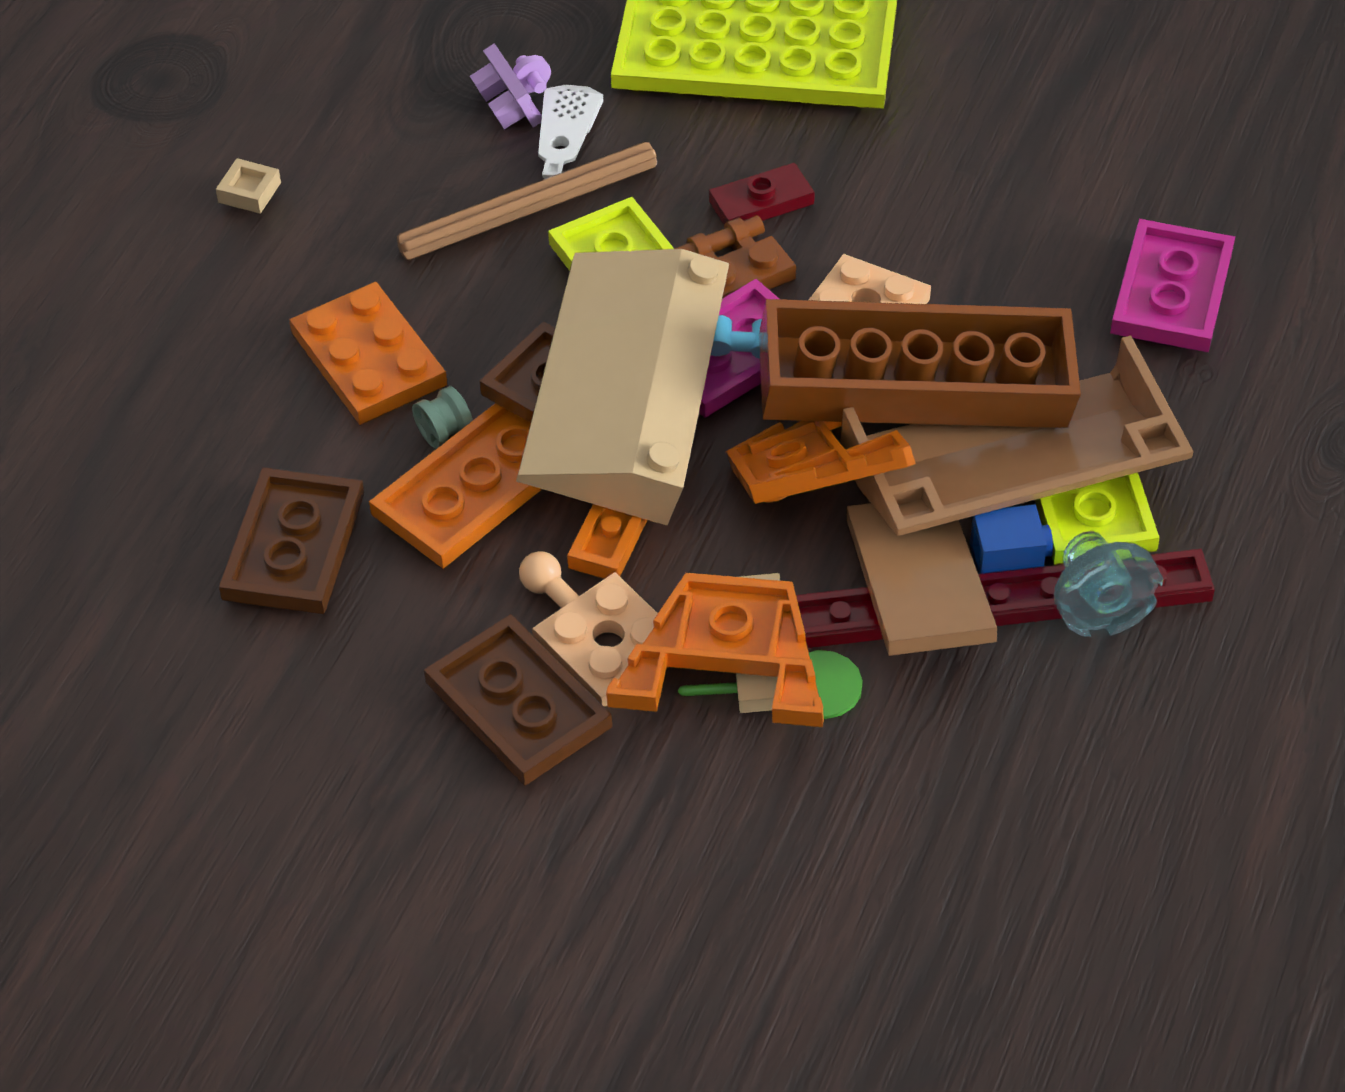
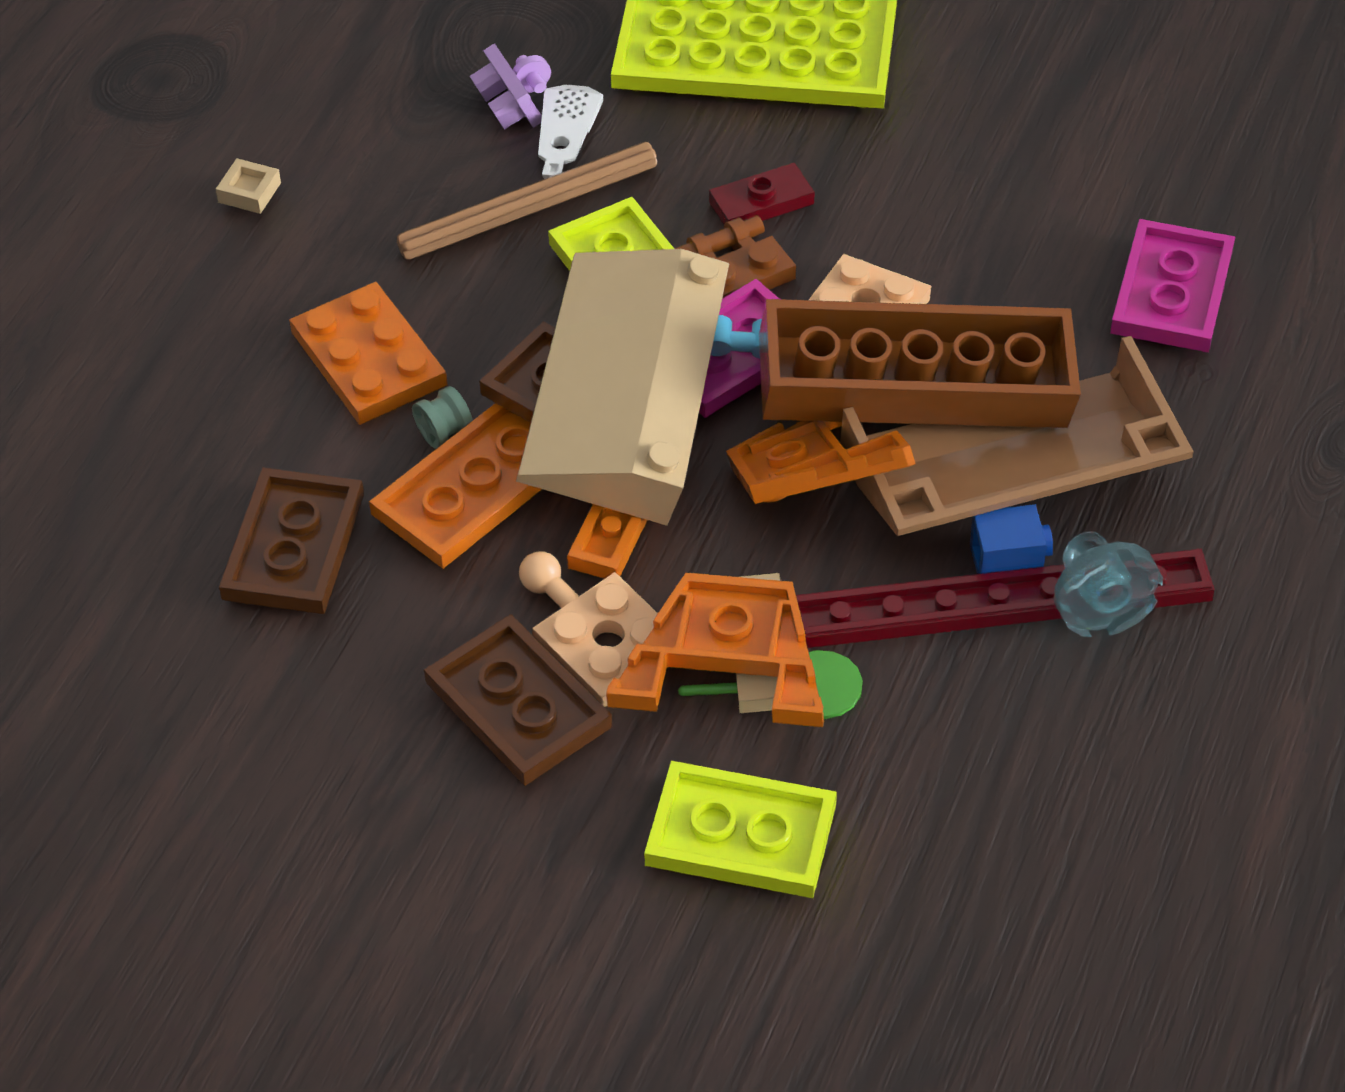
medium nougat tile [847,503,997,656] -> none
neon yellow plate [1035,472,1160,564] -> none
none -> neon yellow plate [644,761,837,898]

